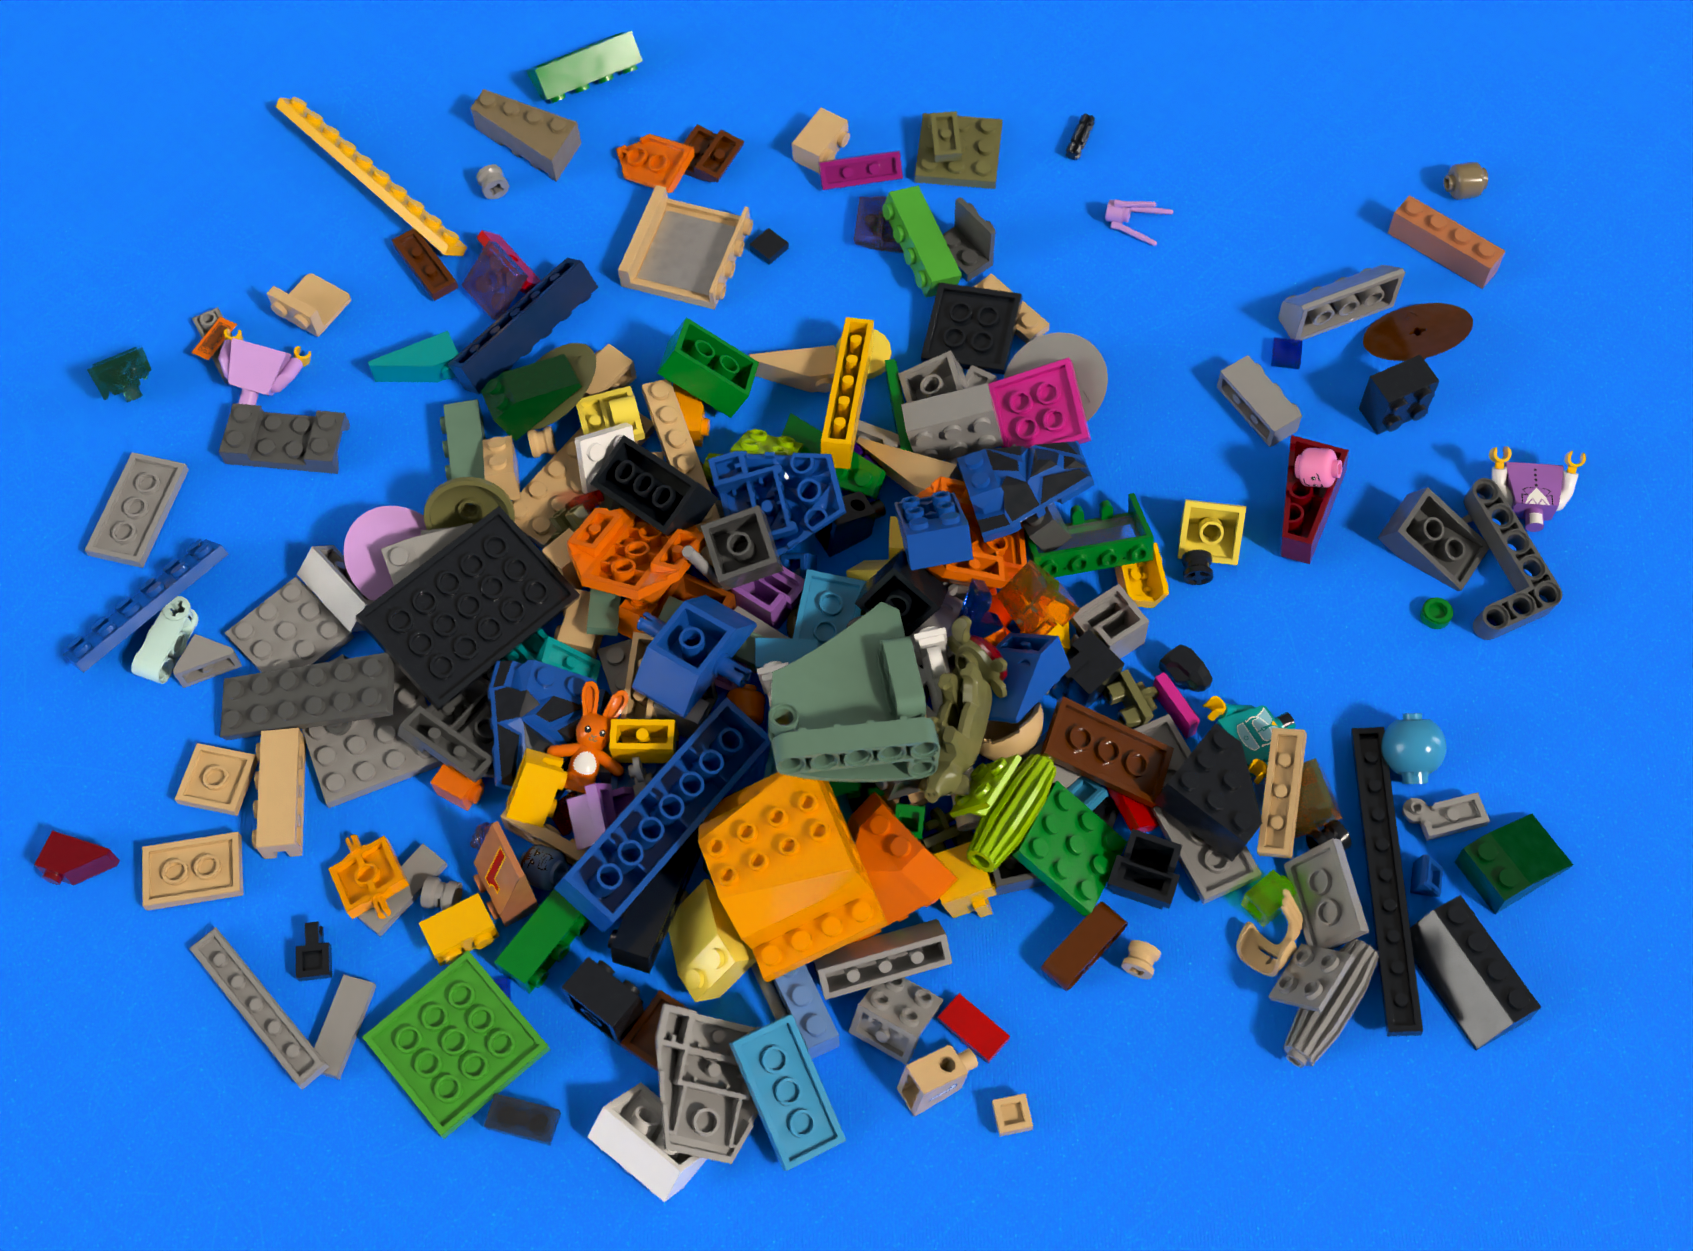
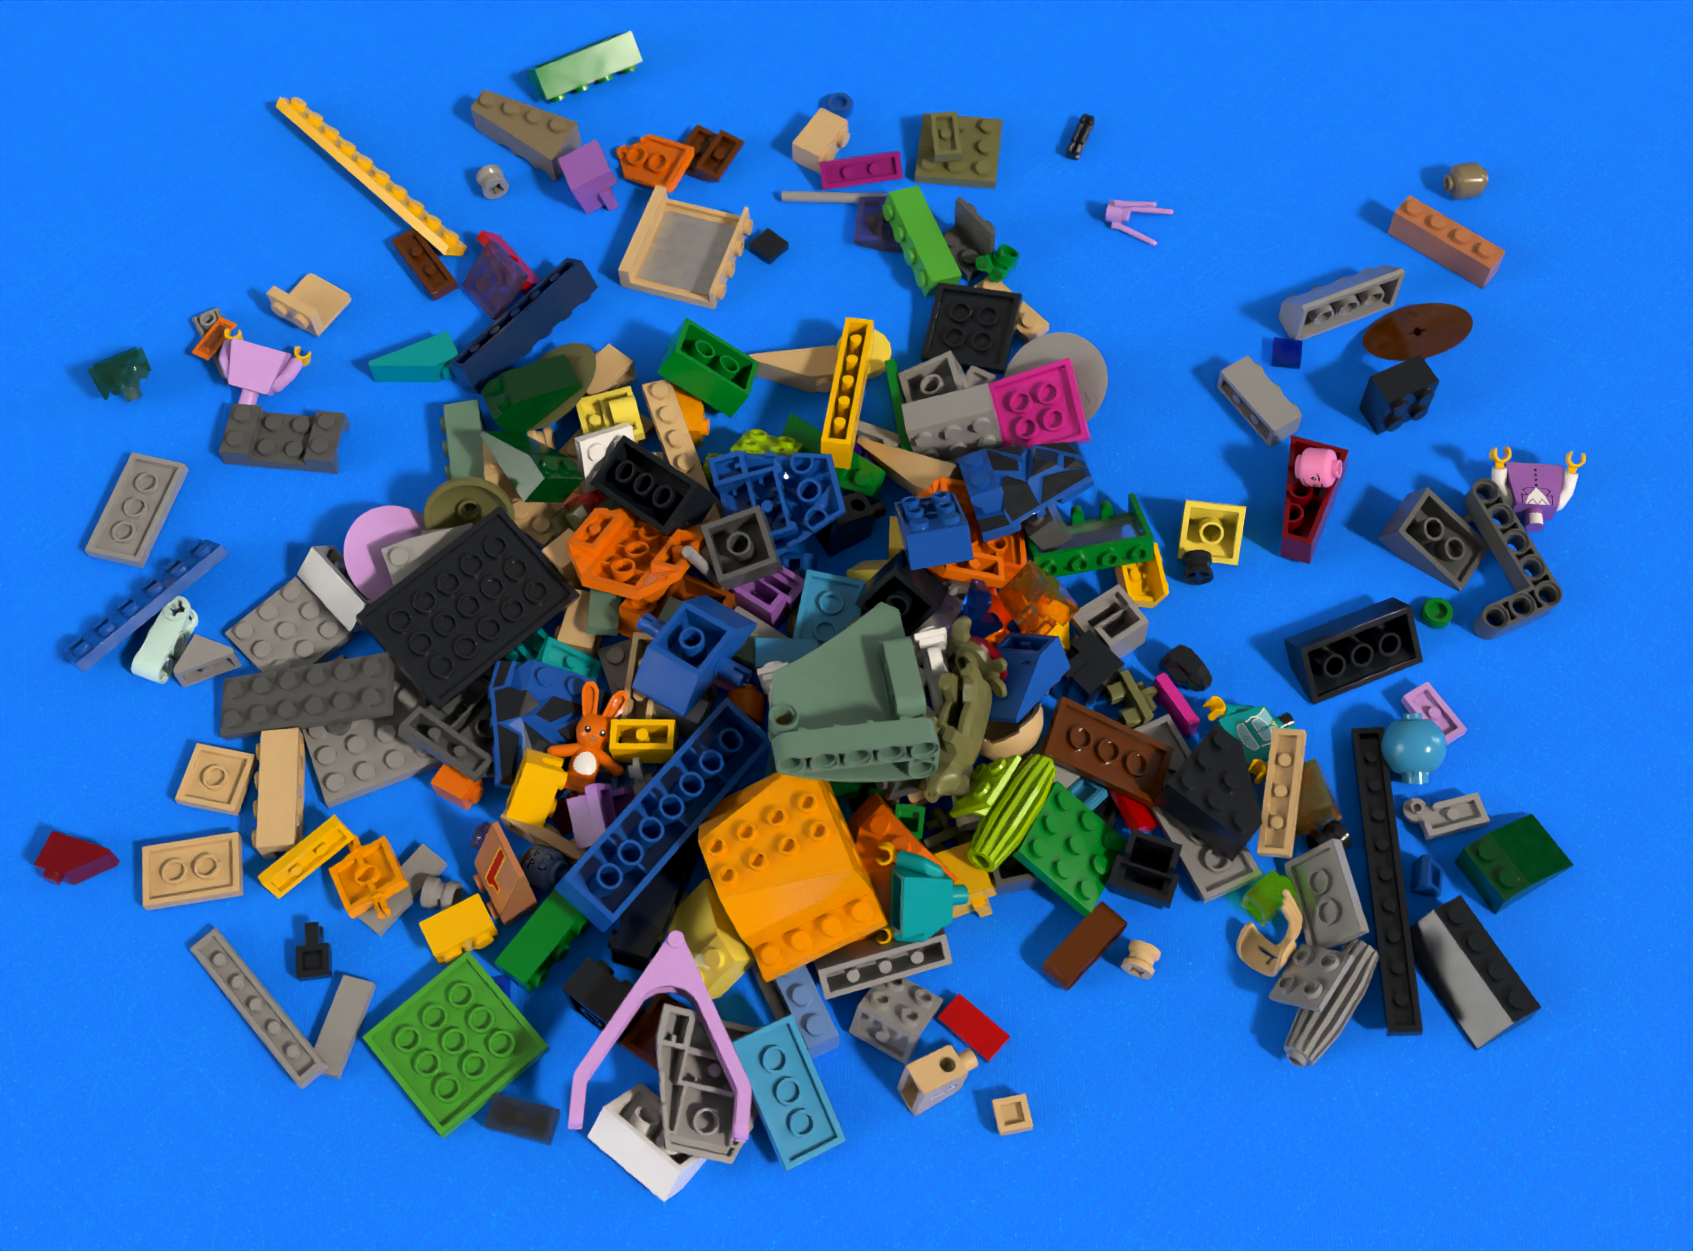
none -> yellow plate [257,814,356,899]
none -> dark green slope [480,431,584,503]
none -> medium lavender plate [558,139,619,214]
none -> lavender piece [568,930,752,1142]
none -> light grey bar [782,191,888,204]
none -> blue tile [826,93,853,118]
none -> teal torso [876,842,969,944]
none -> green plate [975,244,1019,283]
none -> black slope [1284,597,1423,705]
none -> lavender plate [1400,681,1467,745]

